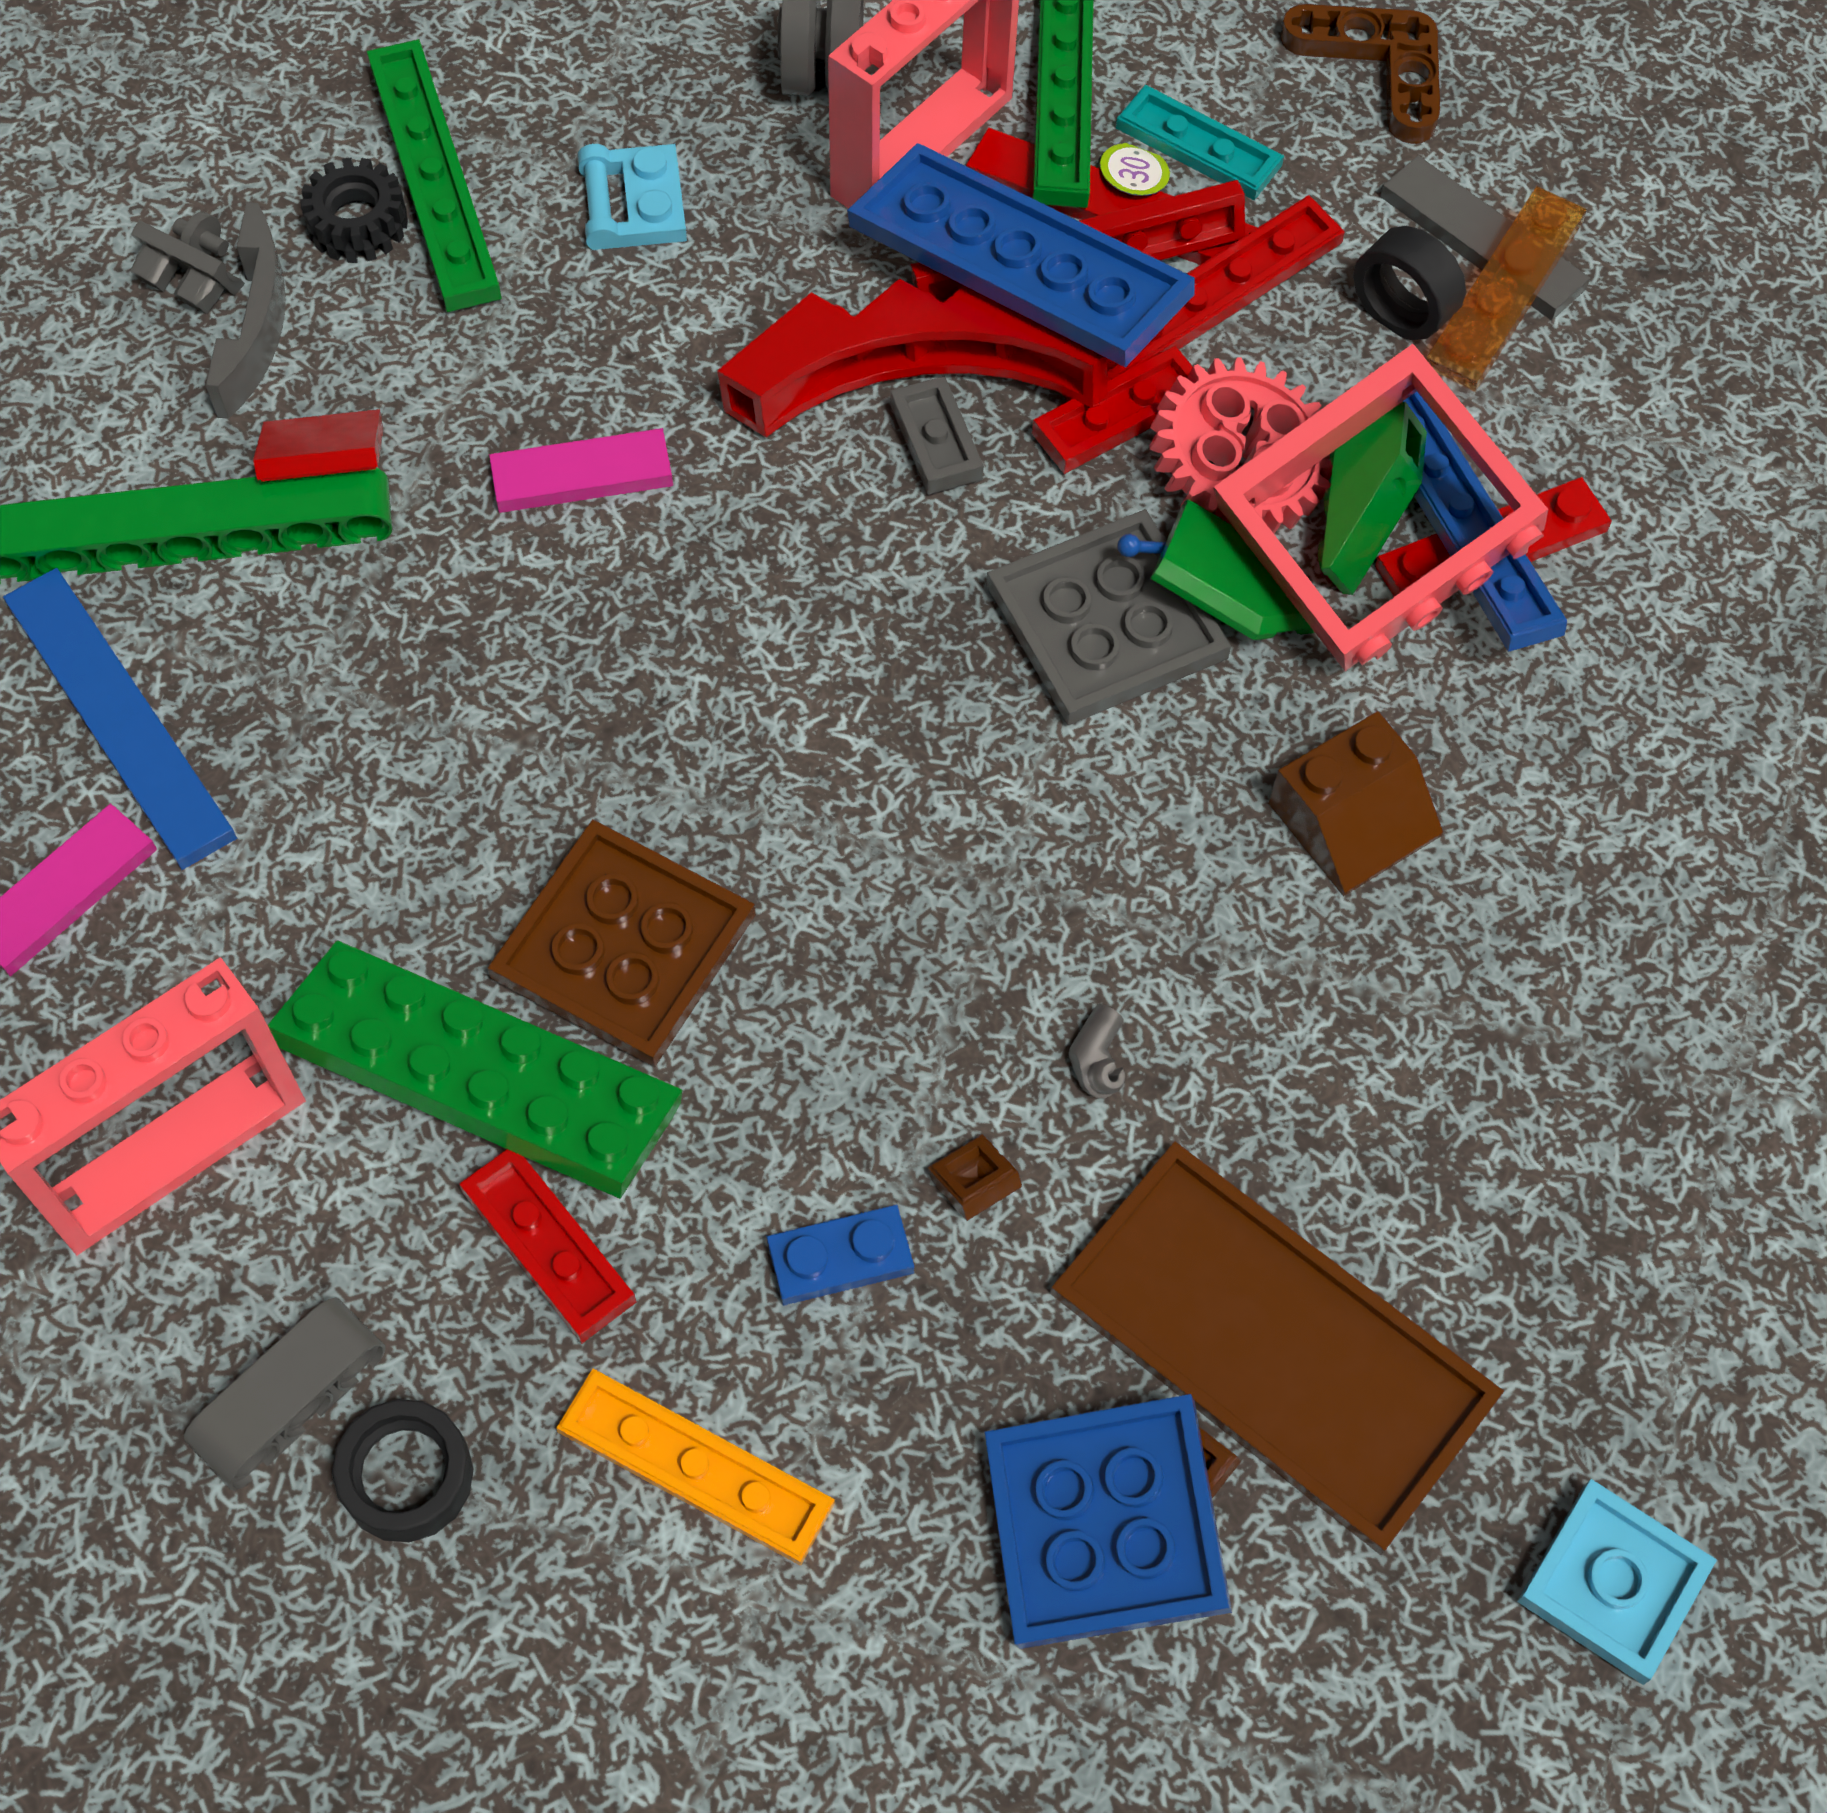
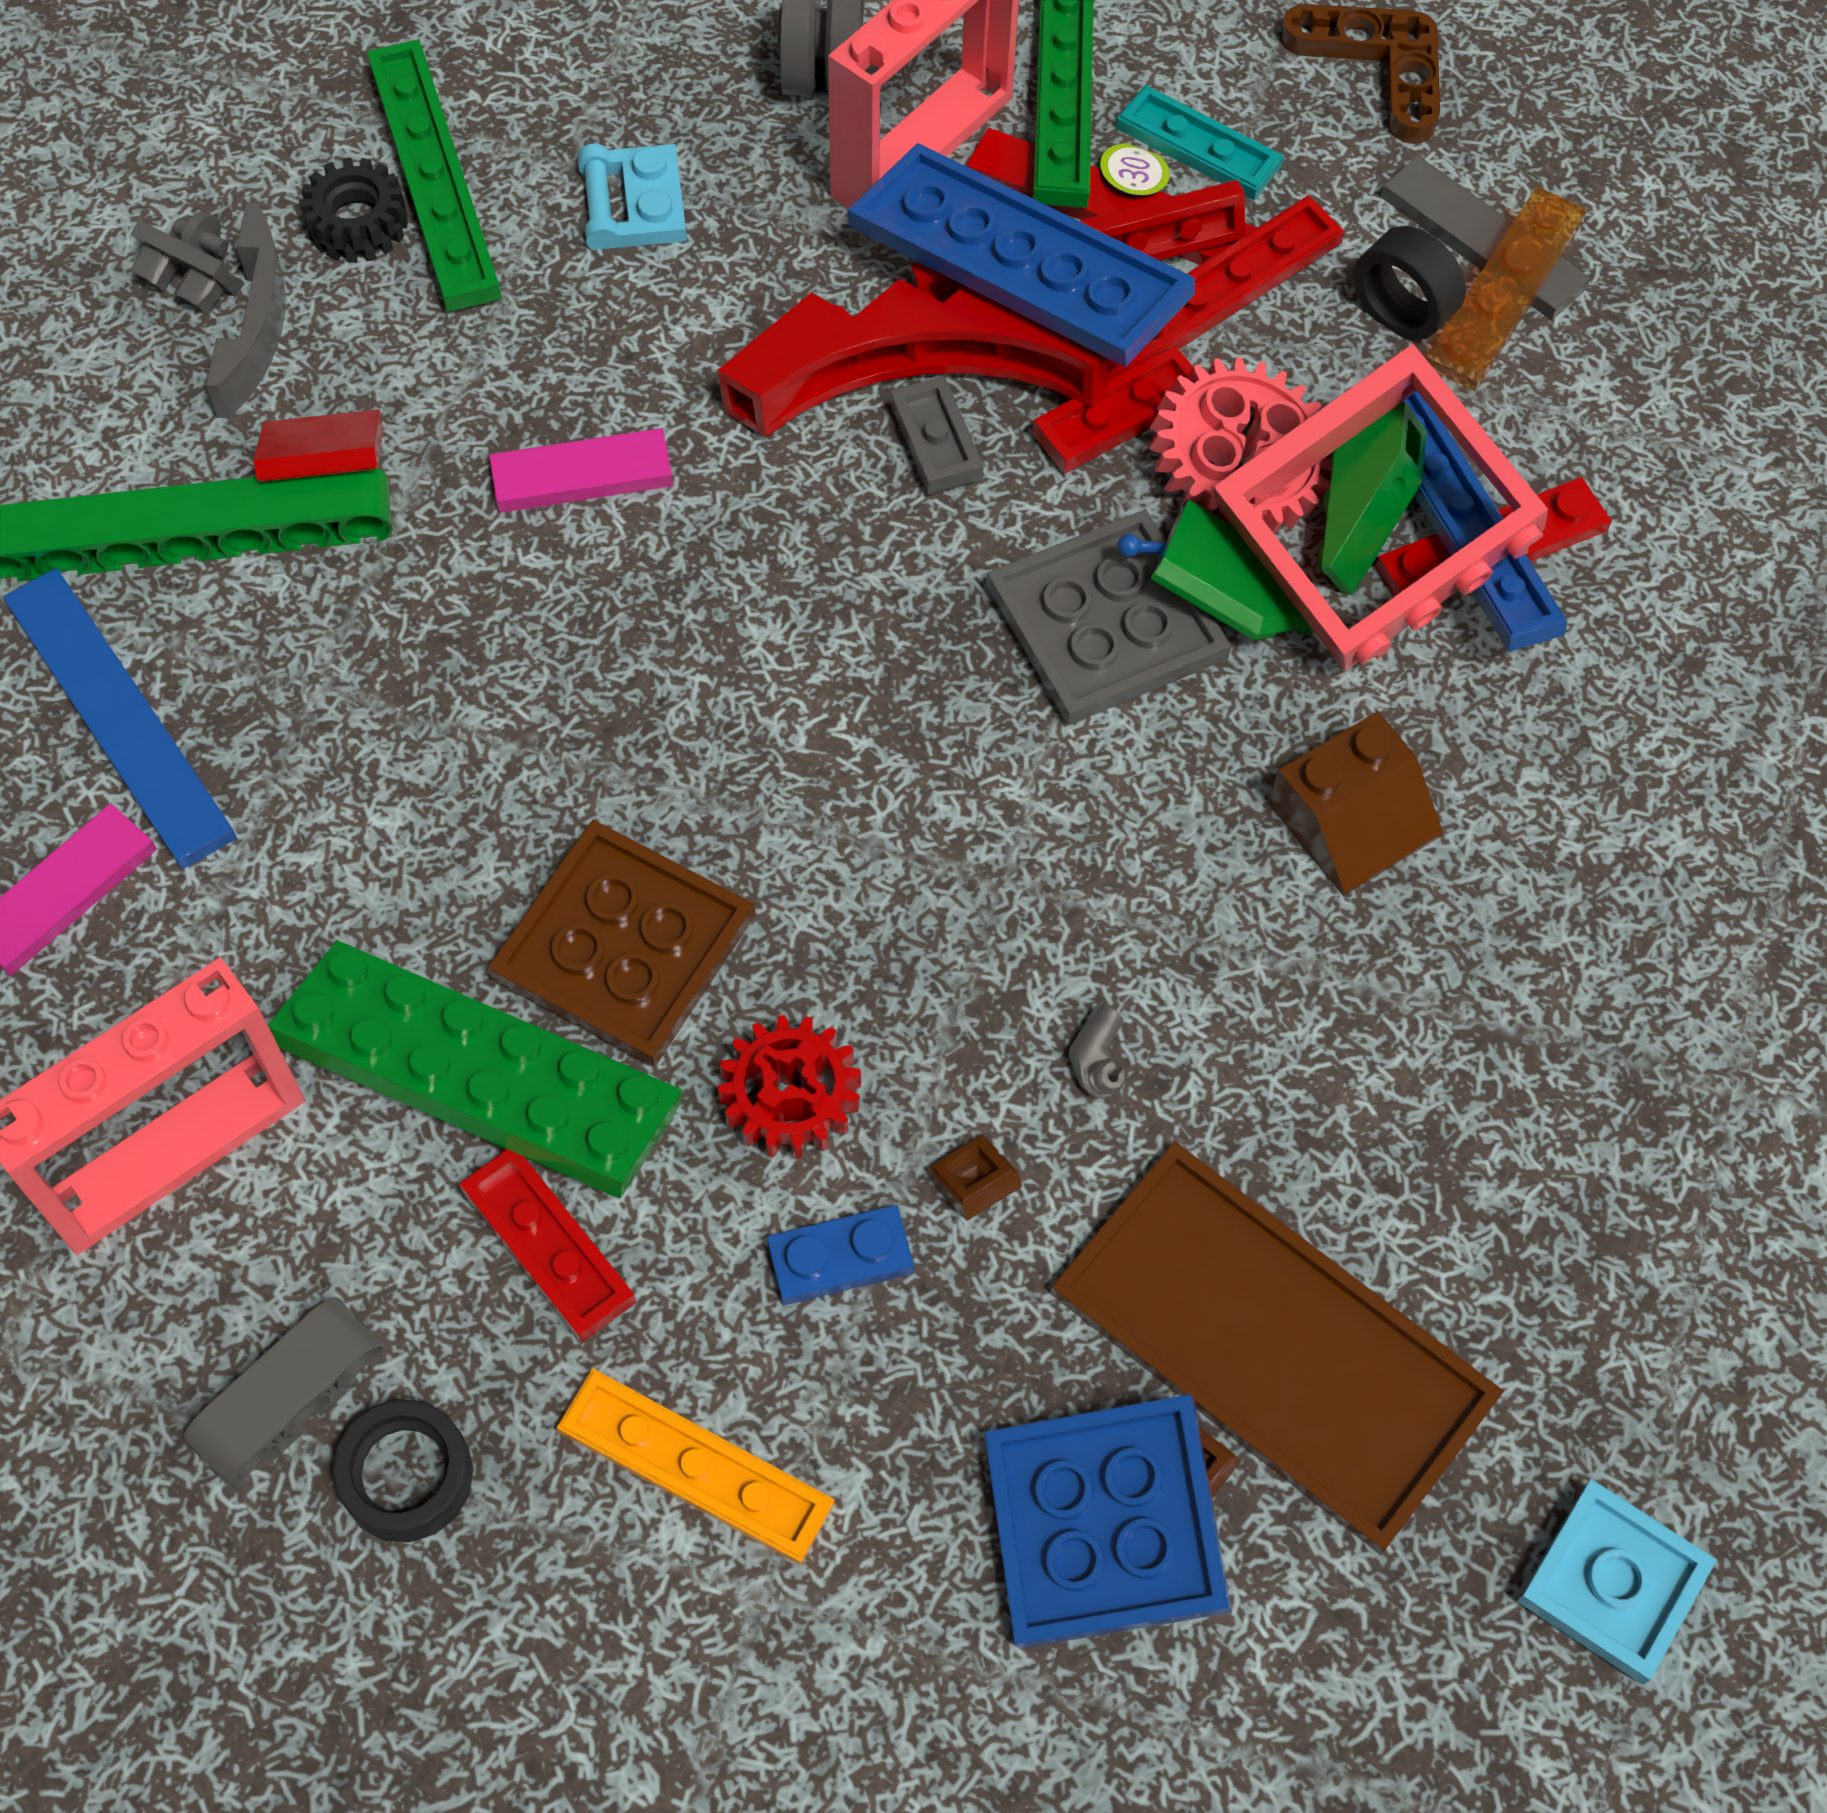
none -> red gear [718,1015,861,1159]

